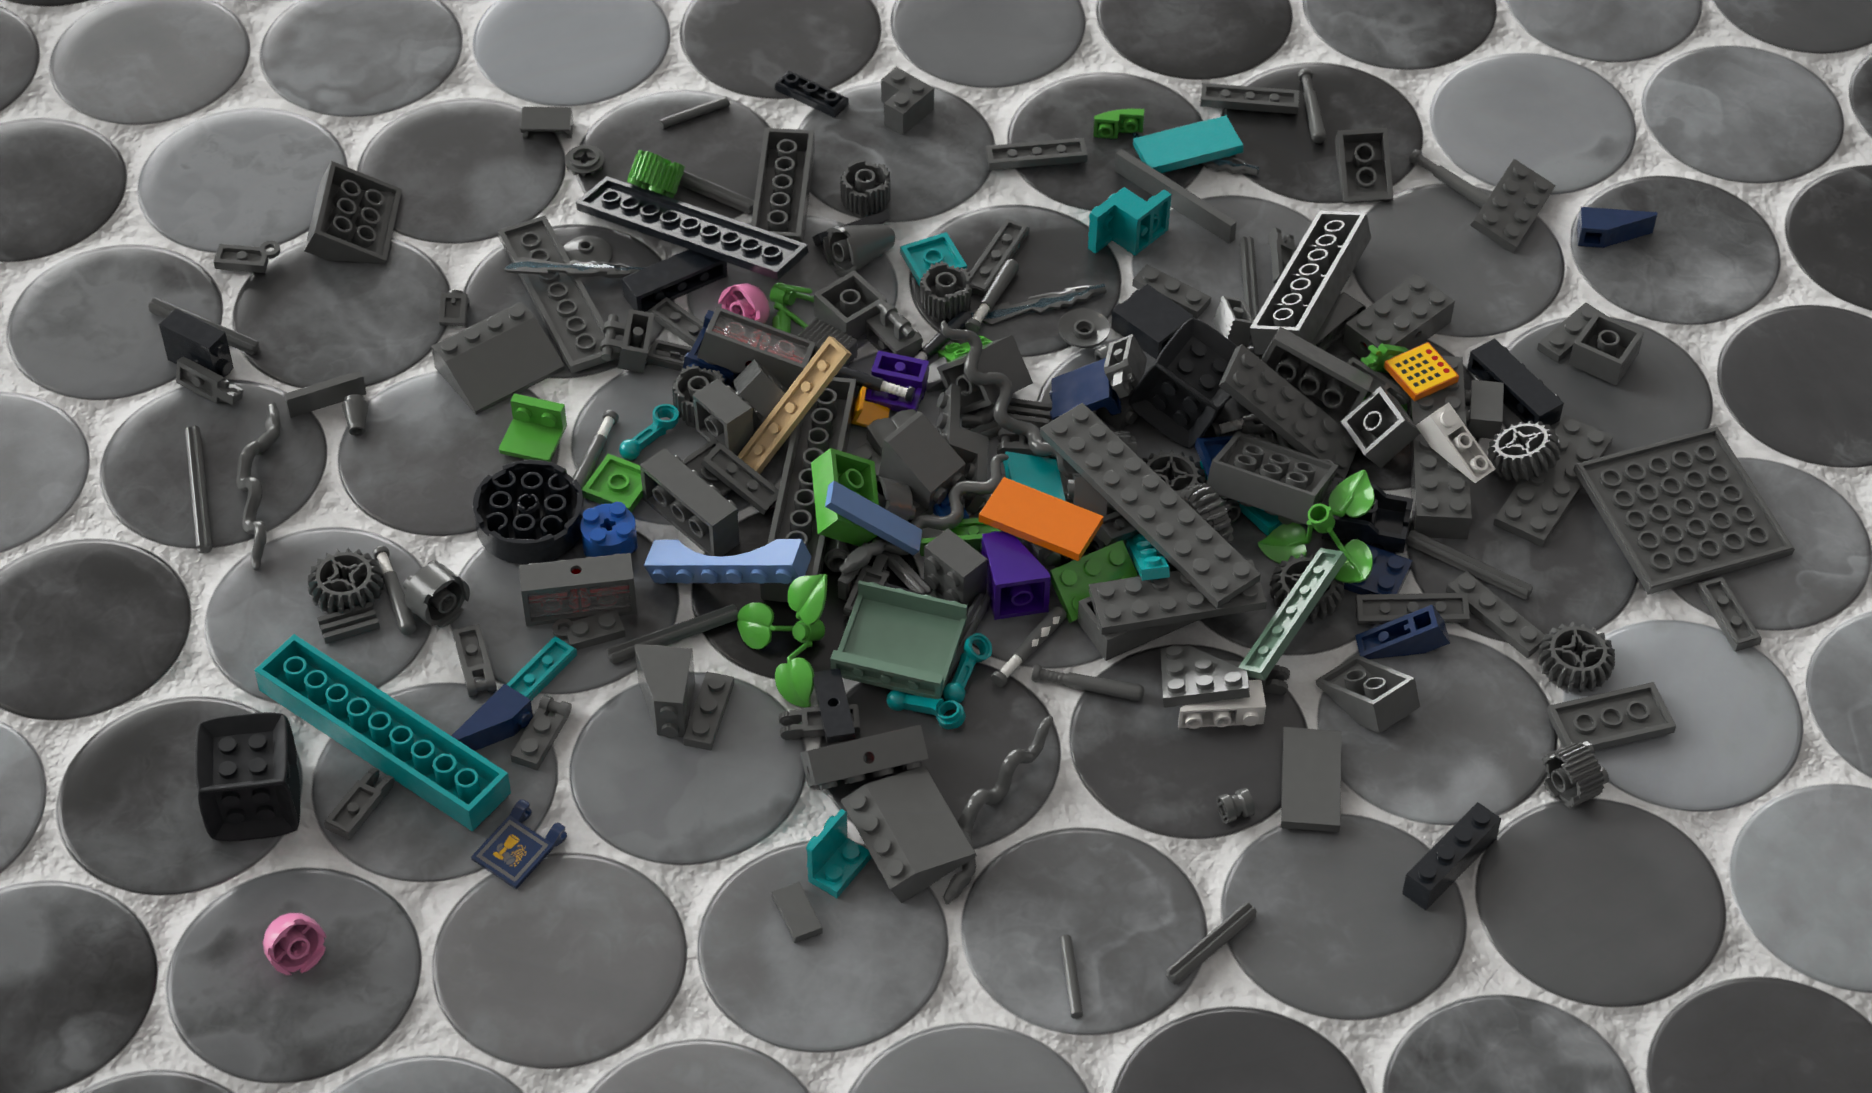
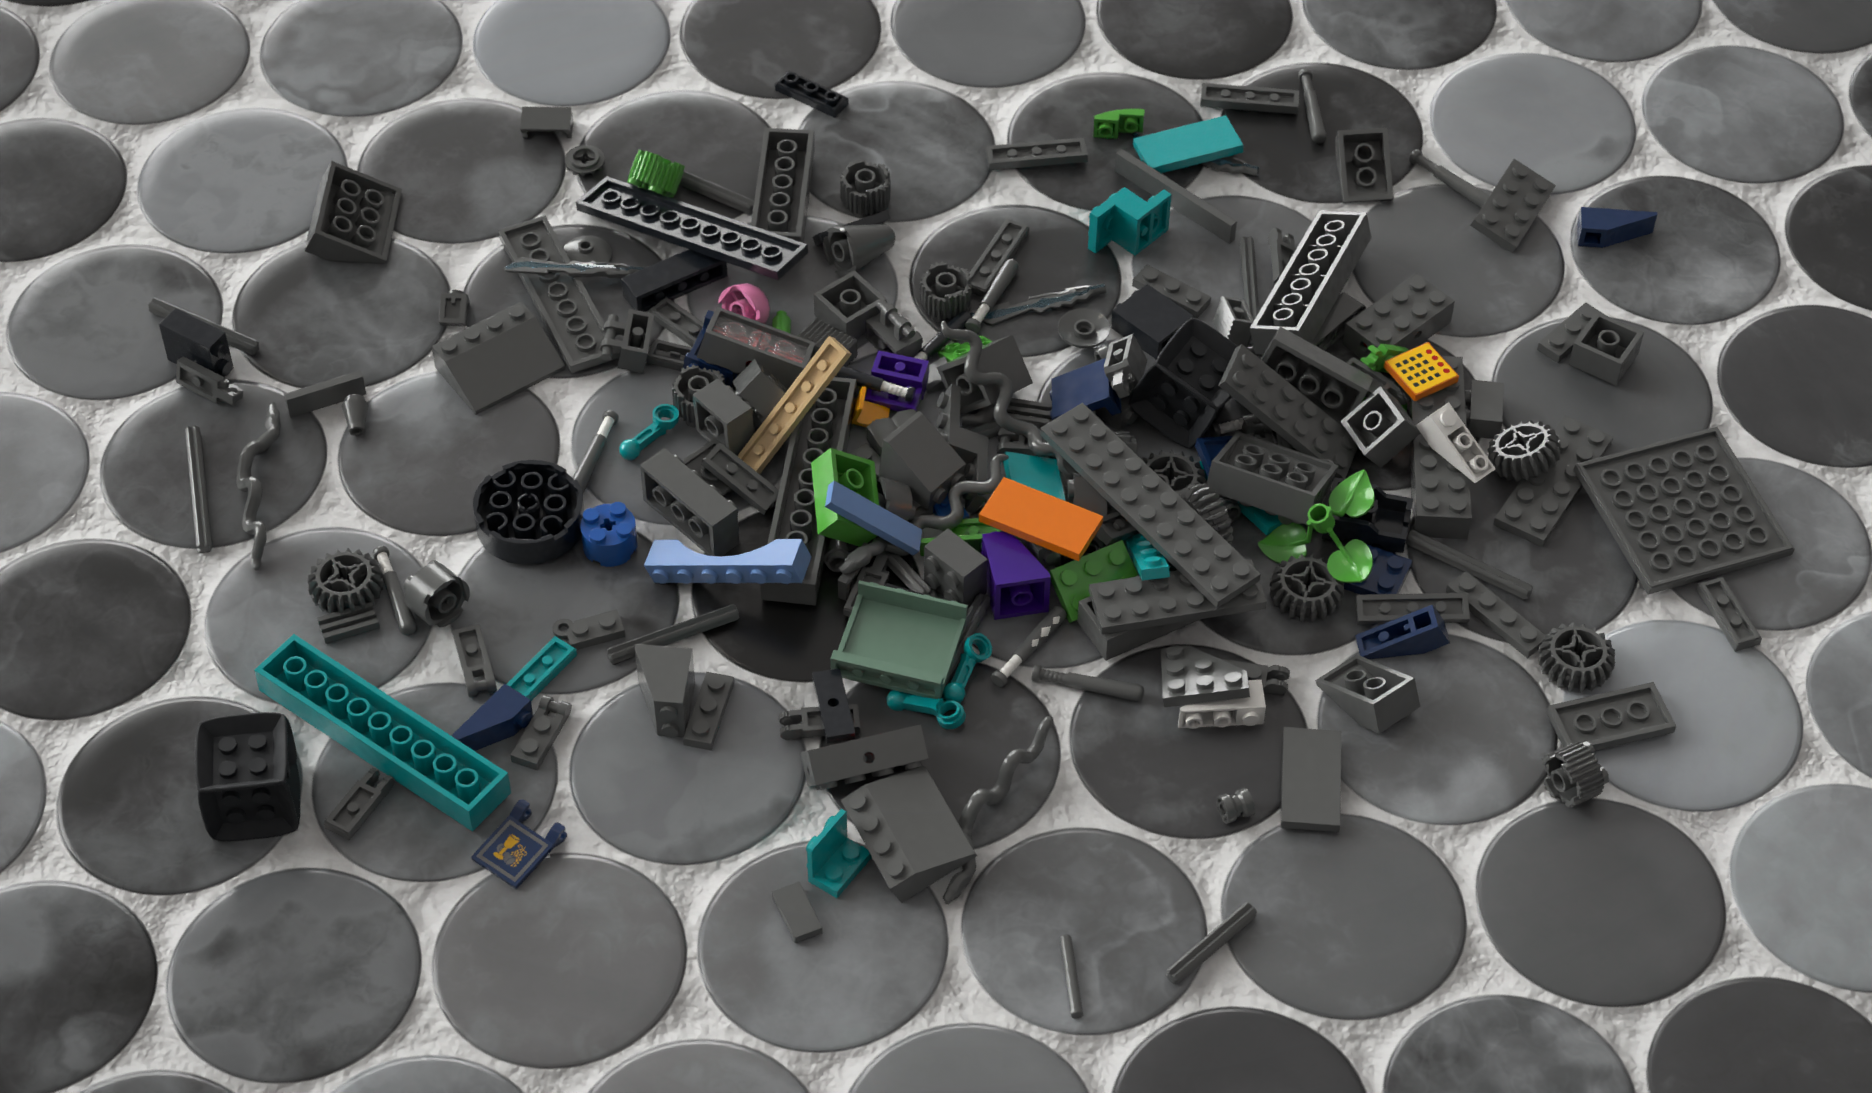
dark grey hinge [213,241,280,273] -> none
bright pink cylinder [263,913,326,975] -> none
bright green bracket [499,393,567,462] -> none
dark grey brick [519,553,637,626] -> none
bright green plate [582,454,643,513] -> none
dark grey bar [659,96,730,129] -> none
bright green plant [737,574,827,708] -> none
bright green plant [770,282,814,329] -> none
dark grey brick [881,67,934,135] -> none
teal plate [900,232,967,286] -> none
sand green plate [1239,548,1347,680] -> none
black brick [1402,802,1501,911] -> none
black brick [1467,338,1564,426] -> none

